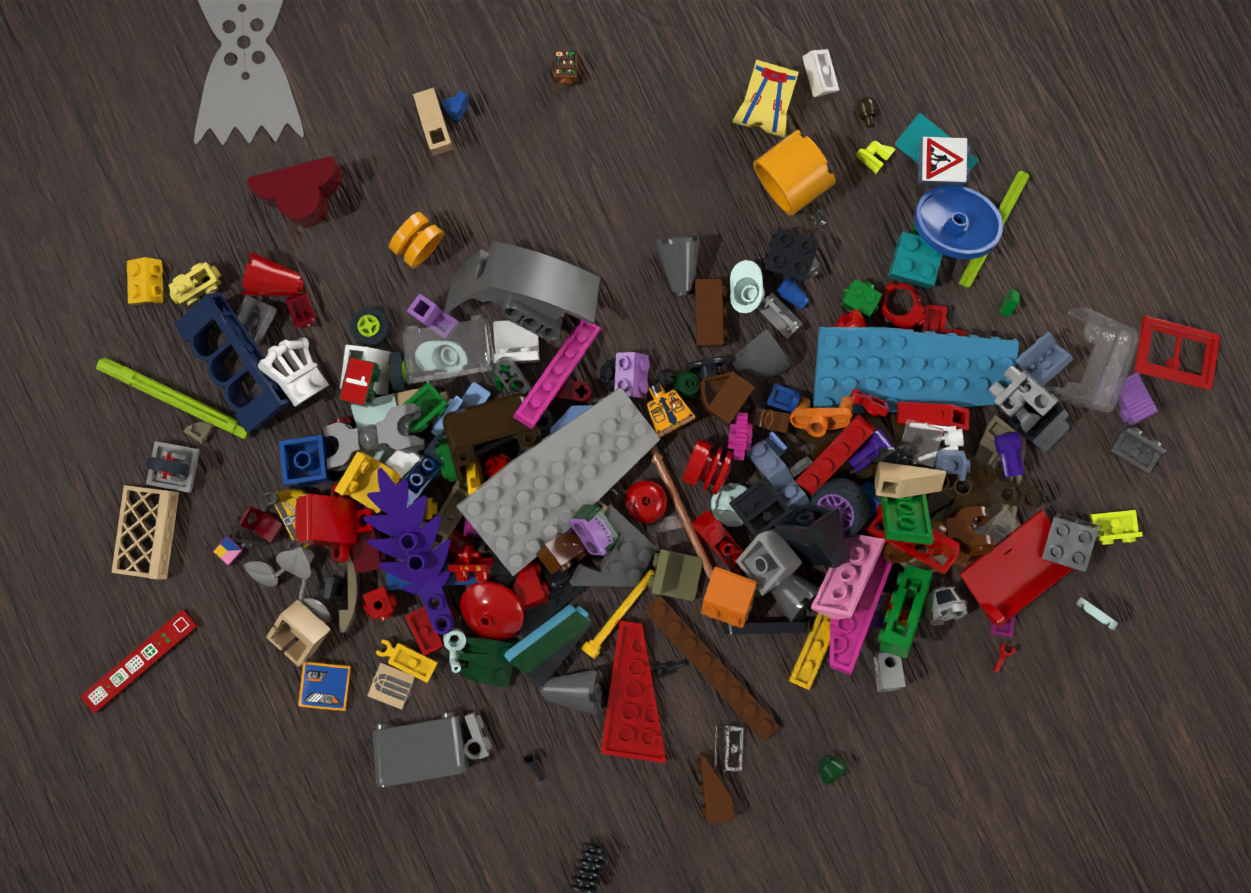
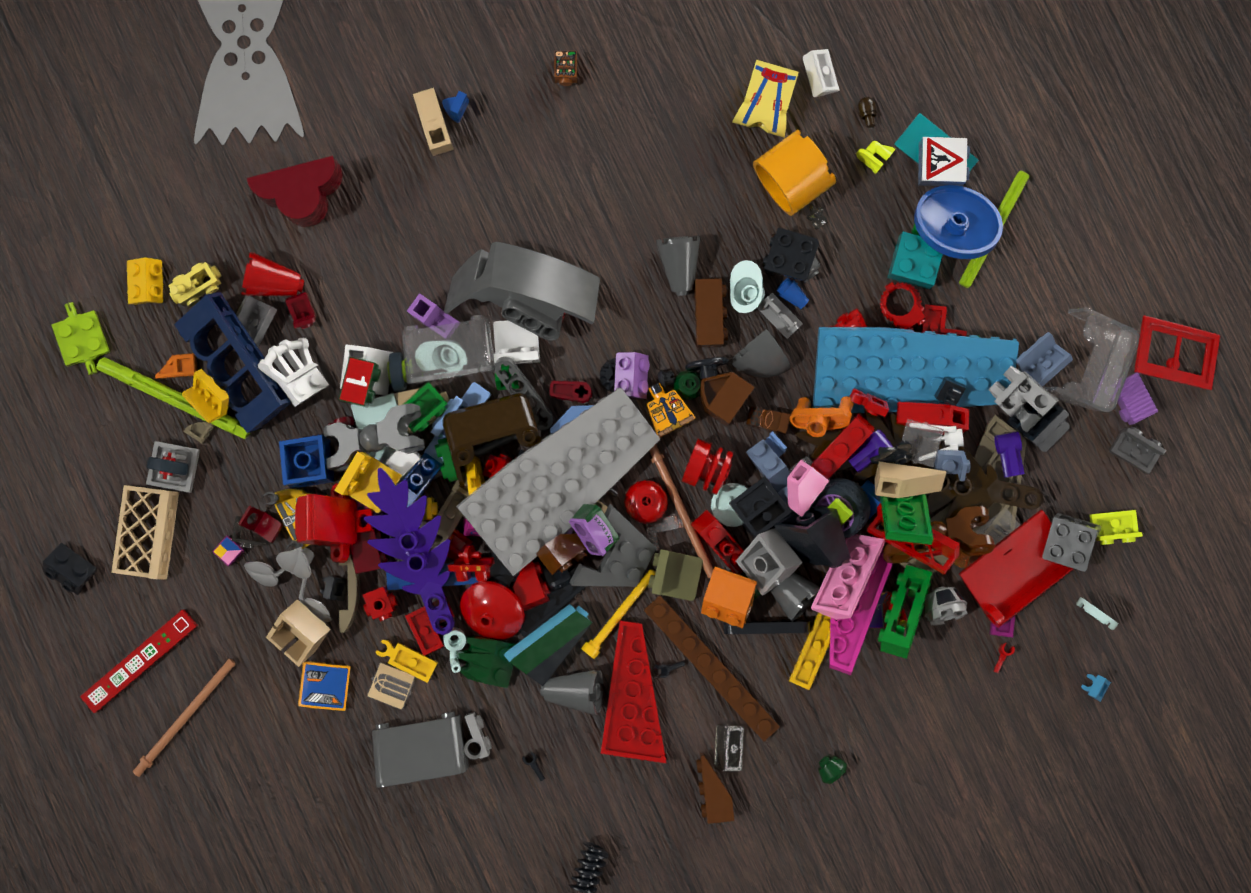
black wheel [350,307,390,347] -> none
light orange wheel [388,212,444,269] -> none
dark pink tile [513,320,601,429] -> none
dark pink gear [728,412,753,461] -> none
blue tile [766,384,800,414] -> none
green head [840,279,882,320] -> none
light grey torso [874,642,906,692] -> none
green tile [999,288,1020,317] -> none
none -> black bracket [43,543,97,595]
none -> lime plate [51,302,110,375]
none -> nougat bar [133,658,236,777]
none -> orange tile [155,353,197,379]
none -> yellow bracket [182,369,229,423]
none -> bright pink slope [787,460,829,517]
none -> lime slope [827,498,853,525]
none -> black tile [934,377,966,406]
none -> dark azure tile [1081,674,1111,702]

